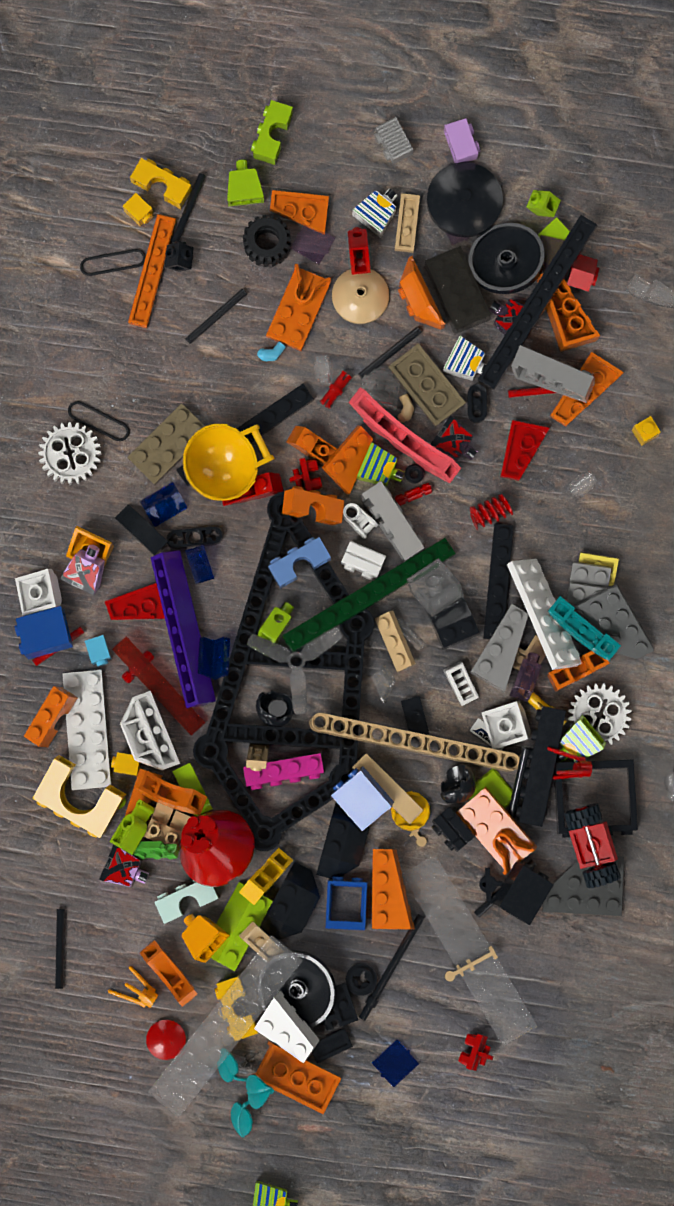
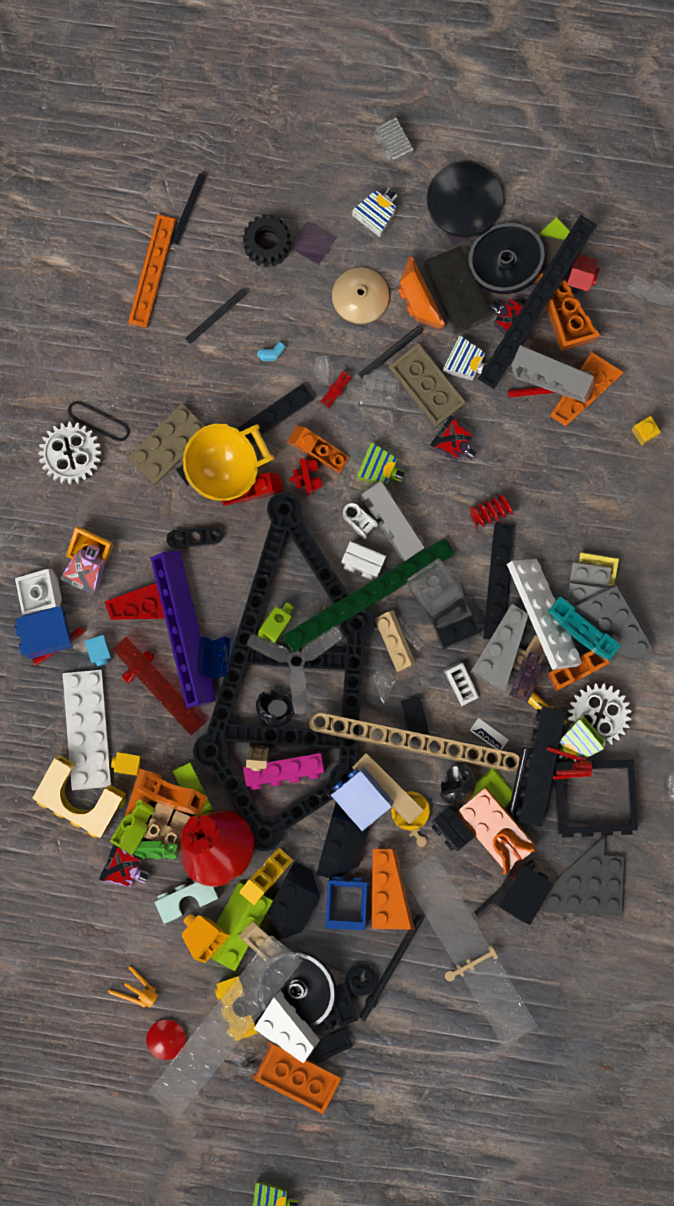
orange arch [24,686,78,748] -> none
black bar [55,909,65,989] -> none
black piece [80,249,146,276] -> none
black slope [115,504,169,556] -> none
white wedge [120,691,180,770] -> none
yellow brick [123,193,154,226] -> none
yellow arch [130,158,192,209] -> none
clear blue panel [139,482,187,527] -> none
orange arch [140,940,197,1007] -> none
black brick [165,241,194,272] -> none
clear blue slope [185,545,214,584] -> none
teal plant [218,1047,275,1138] -> none
lime torso [227,160,264,207] -> none
lime arch [251,100,293,165] -> none
orange plate [266,264,331,351] -> none
medium blue arch [268,537,331,589] -> none
orange wing [270,190,329,235] -> none
orange arch [282,486,344,526] -> none
orange wing [322,425,373,494] -> none
red torso [348,227,371,275] -> none
coral arch [348,387,461,484] -> none
clear blue piece [372,1040,419,1087] -> none
tan plate [395,193,420,253] -> none
red axle [395,483,432,506] -> none
tan arm [397,394,414,423] -> none
black plate [405,464,424,484] -> none
lavender brick [444,118,480,163] -> none
red hips [458,1034,494,1071] -> none
black plate [467,384,487,423] -> none
black piece [479,867,503,901] -> none
white slope [482,701,531,749] -> none
red wing [500,420,550,481] -> none
lime brick [526,190,561,217] -> none
plate [564,803,621,888] -> none
clear brick [568,471,598,499] -> none

